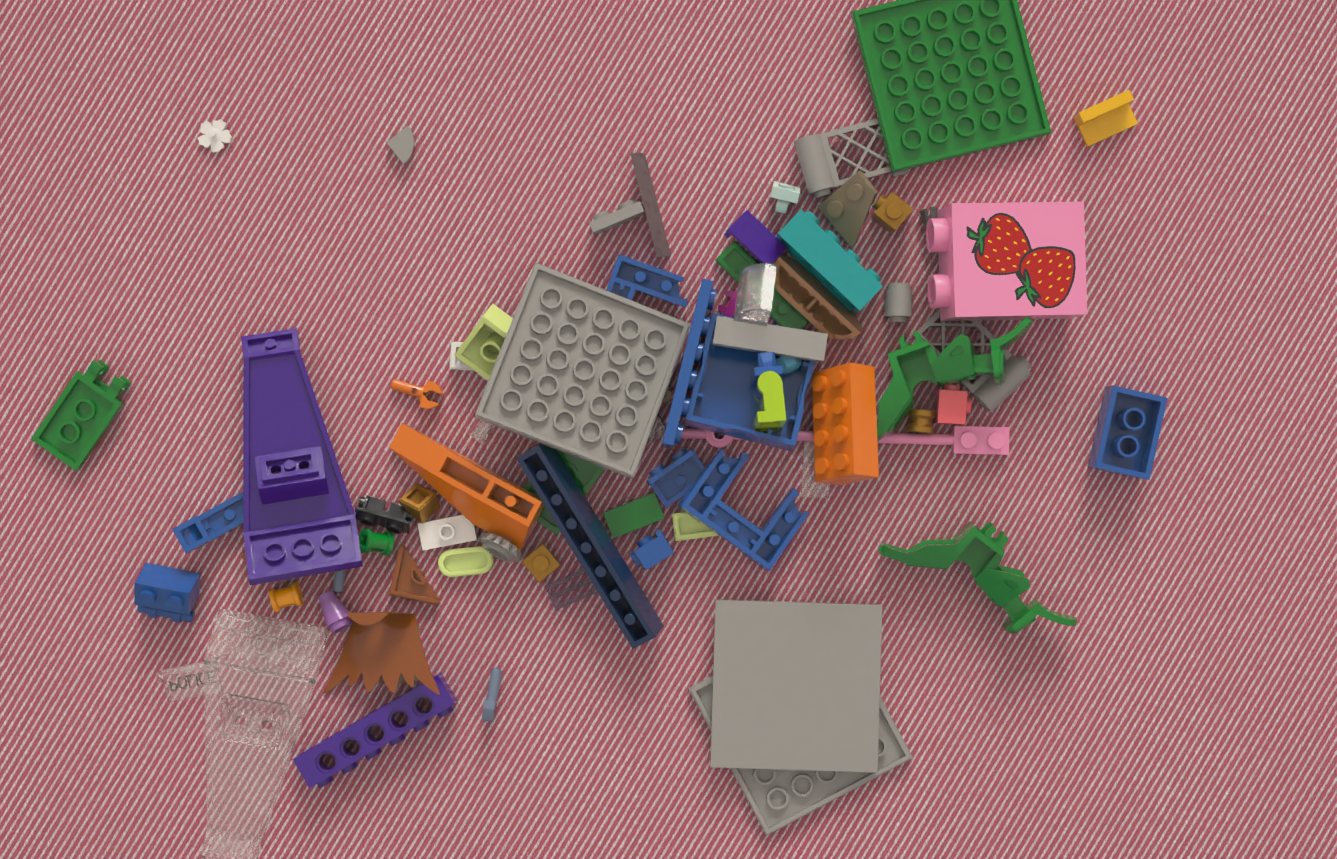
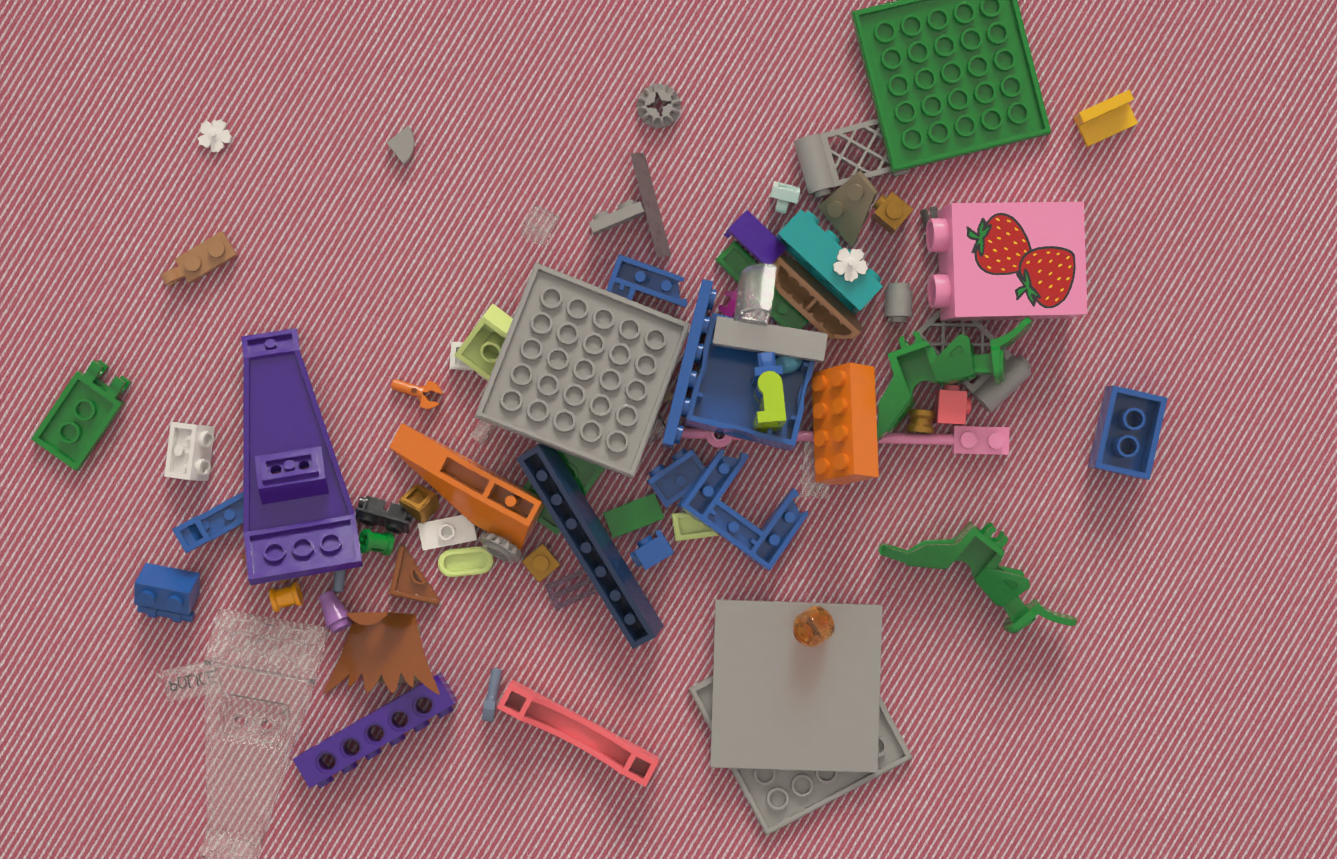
none -> medium nougat plate [160,231,238,286]
none -> white bracket [164,422,215,481]
none -> coral arch [497,679,659,787]
none -> clear slope [521,205,560,247]
none -> light grey gear [637,83,681,128]
none -> clear orange head [793,606,835,647]
none -> white plant [833,248,868,282]

